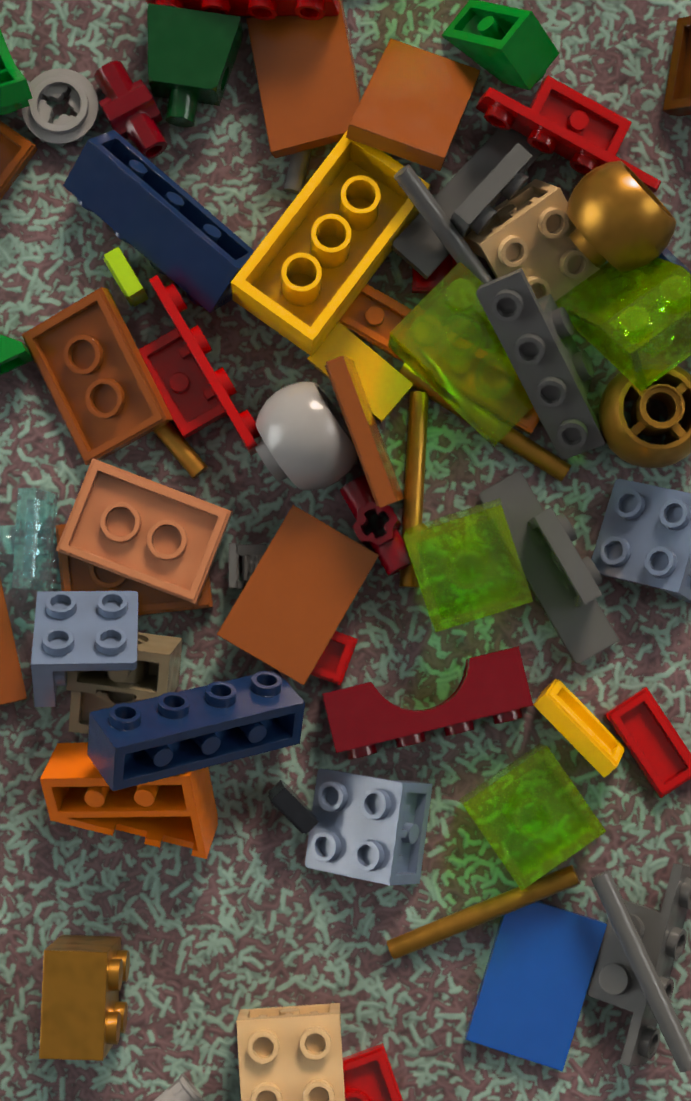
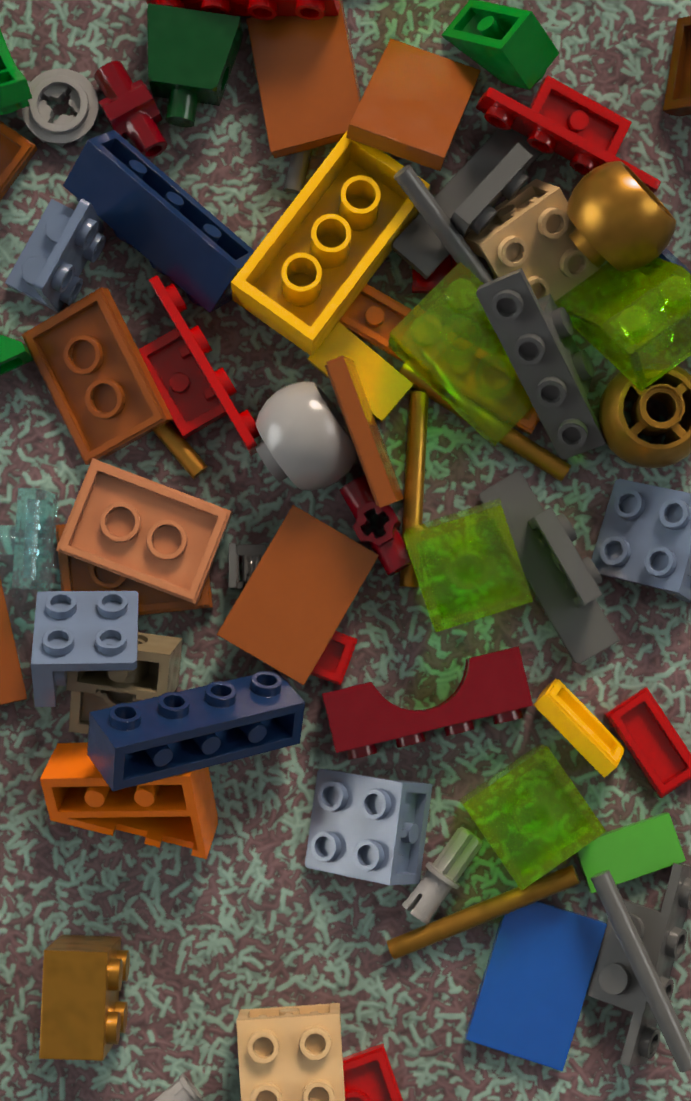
lime tile [103,246,149,307] -> none
black tile [268,780,319,834] -> none
none -> sand blue bracket [5,199,106,313]
none -> light grey axle [402,827,482,924]
none -> bright green tile [576,812,686,894]

